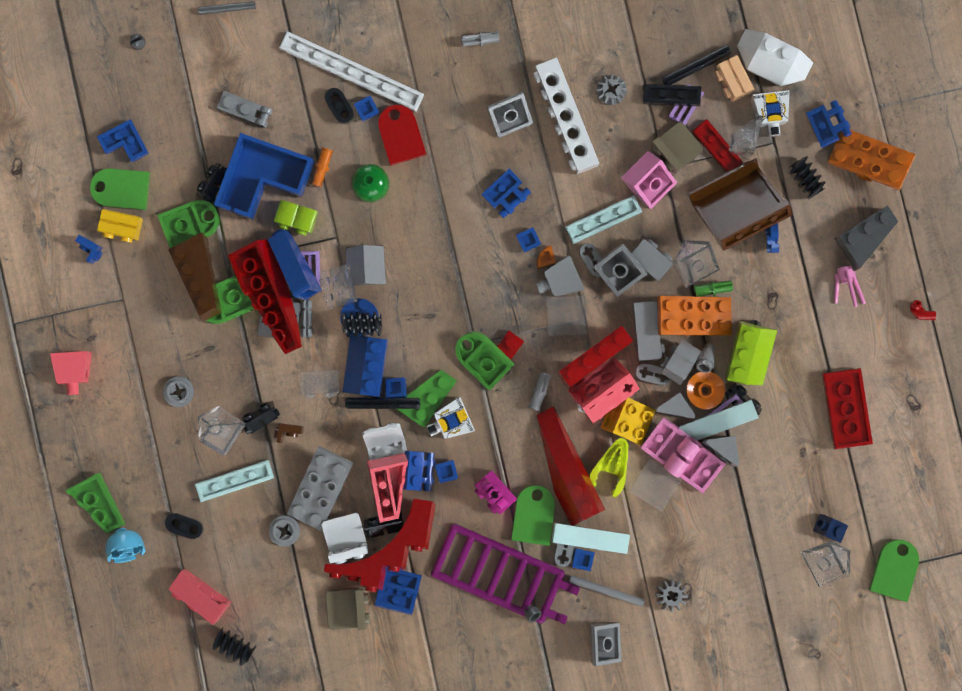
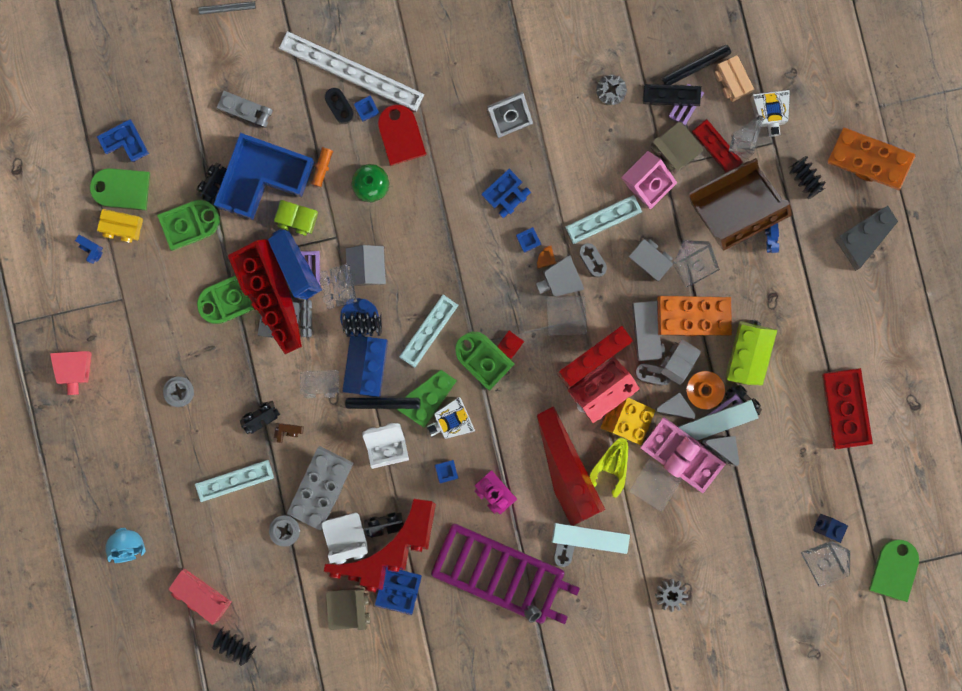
bright green wing [65,473,125,534] -> none
dark grey hinge [130,34,146,50] -> none
black plate [165,513,204,539] -> none
reddish brown wedge [168,232,222,321] -> none
clear slope [198,406,246,457] -> none
coral wedge [367,453,408,523] -> none
blue plate [386,377,407,398] -> none
blue plate [403,451,436,492] -> none
light grey axle [461,31,499,47] -> none
bright green tile [511,485,555,546] -> none
light grey axle [528,372,551,411] -> none
white brick [533,58,599,174] -> none
light grey bar [569,575,645,607] -> none
blue plate [572,548,595,571] -> none
light grey slope [590,623,622,666] -> none
light grey slope [593,244,648,297] -> none
bright green axle [694,280,733,297] -> none
light grey cone [695,343,715,373] -> none
white wedge [737,29,813,87] -> none
blue plate [806,100,852,148] -> none
bright pink plant [834,266,866,307] -> none
red arm [910,300,936,321] -> none
none -> light aqua tile [399,295,459,368]

